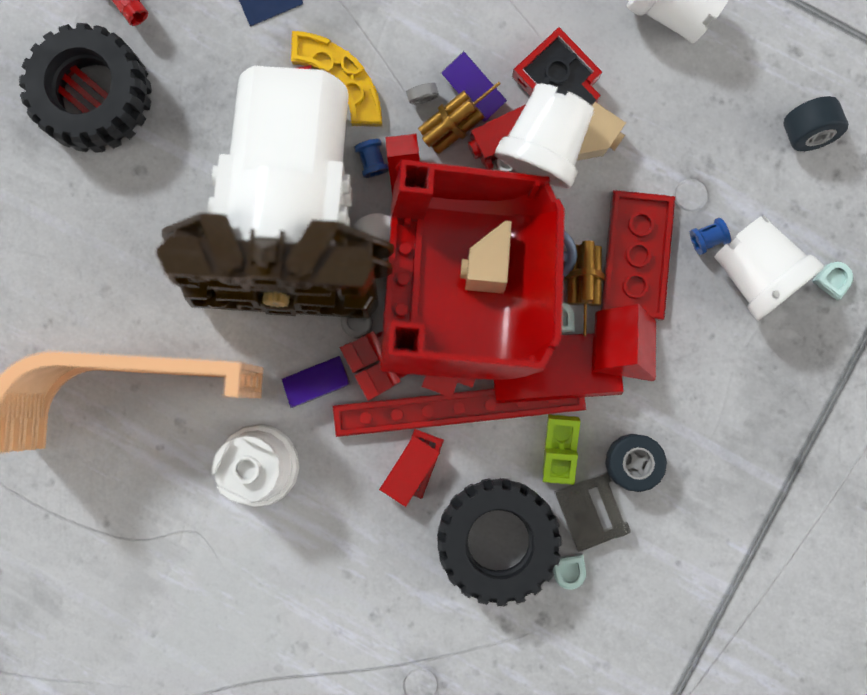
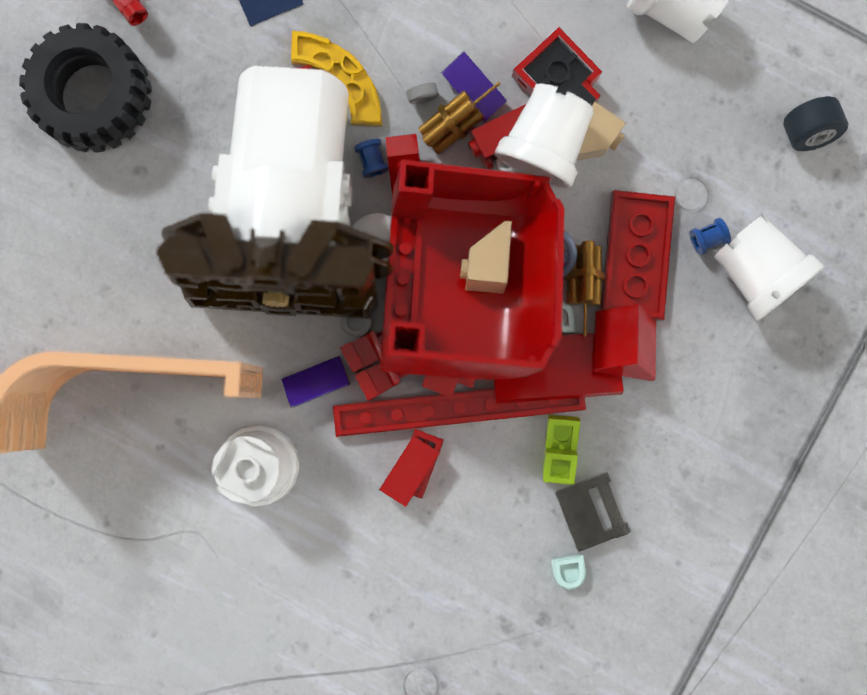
red tile [59,66,108,113] -> none
black tyre [437,478,562,607] -> none
black wheel [605,434,667,492] -> none
light aqua tile [812,262,853,300] -> none

